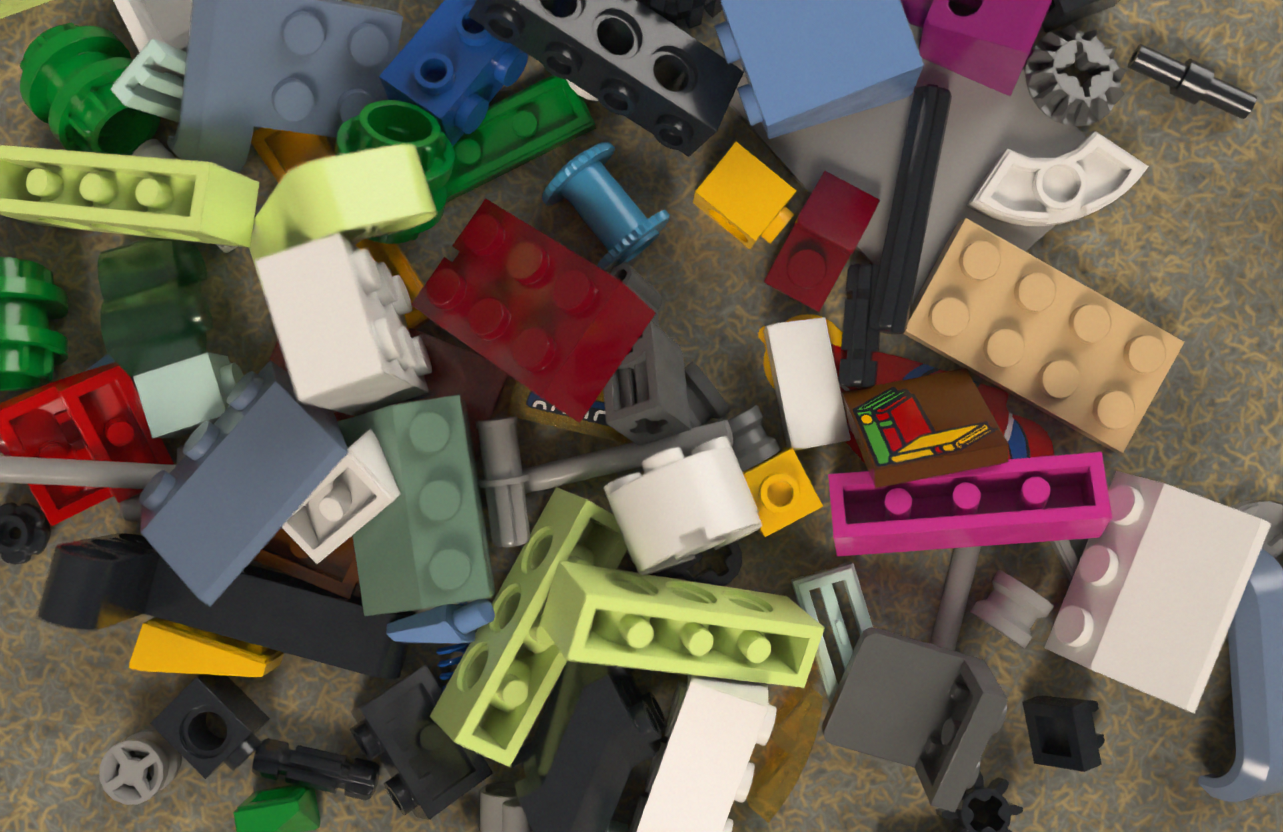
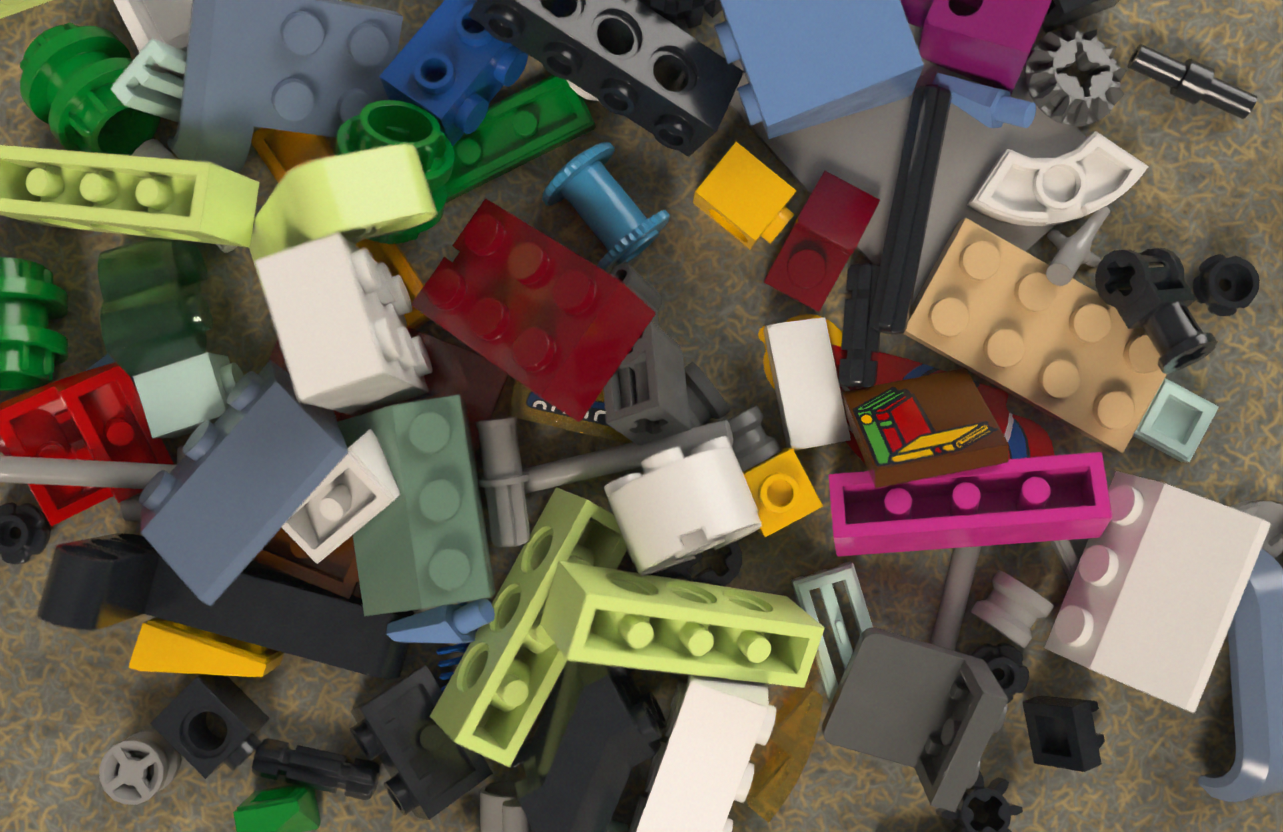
none -> medium blue bar [932,72,1036,128]
none -> black plate [971,643,1029,704]
none -> light grey bar [1046,206,1110,286]
none -> black connector [1095,248,1217,374]
none -> light aqua tile [1133,378,1219,462]
none -> black plate [1193,254,1260,316]

